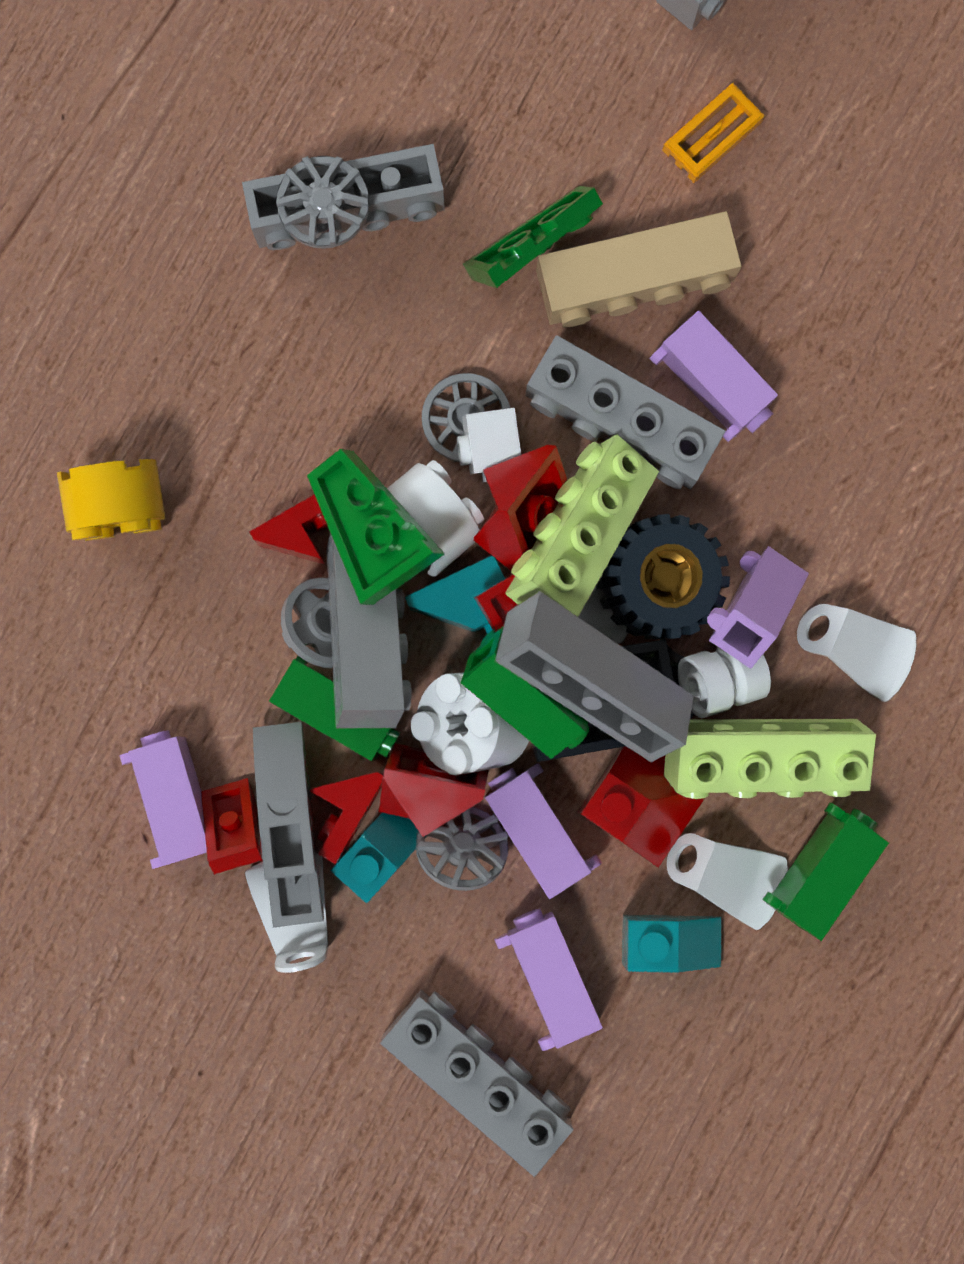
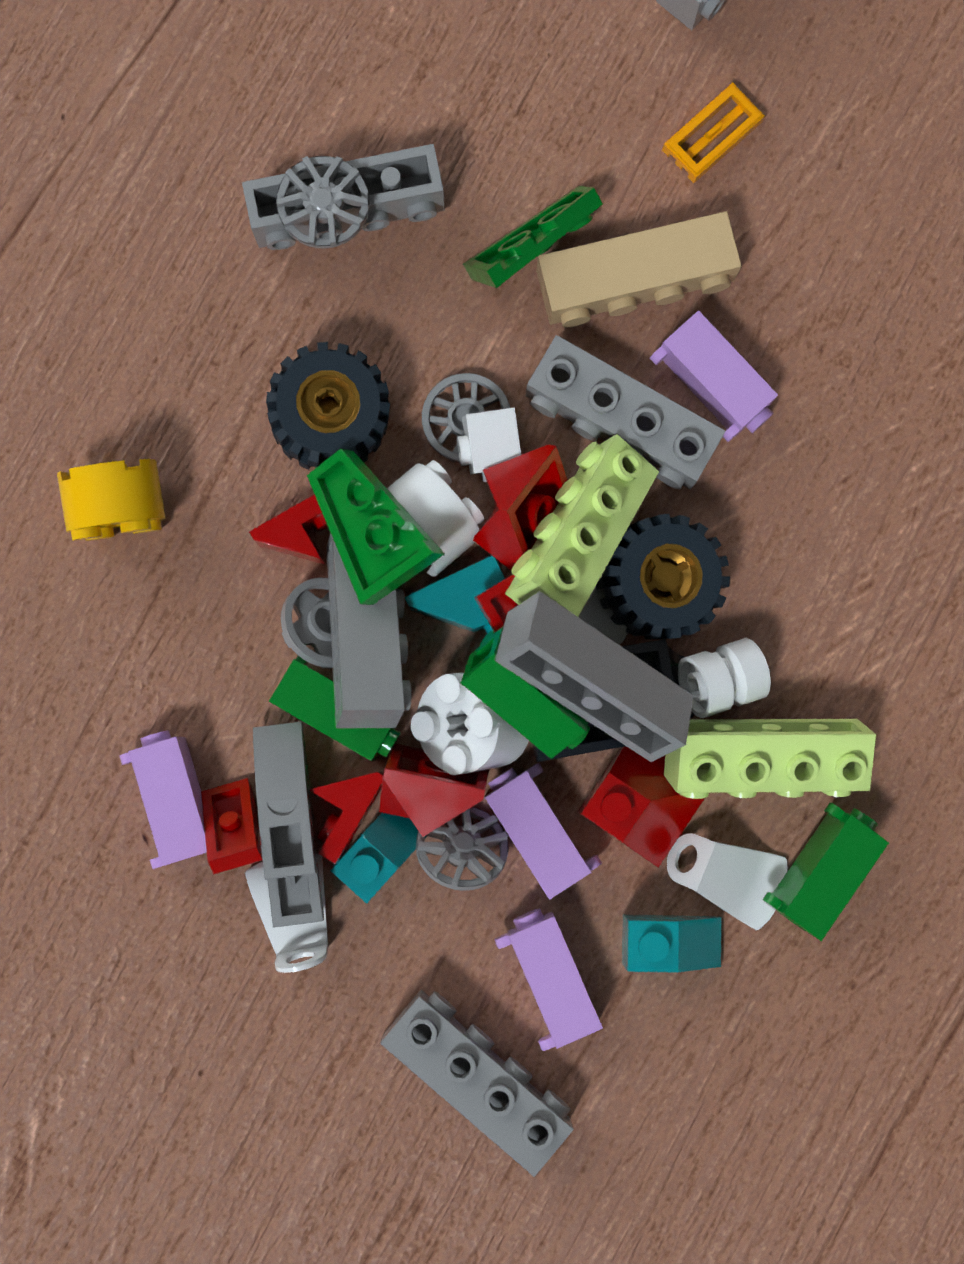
lavender brick [707,546,809,669] -> none
white piece [797,604,916,702] -> none
none -> black wheel [266,342,390,470]

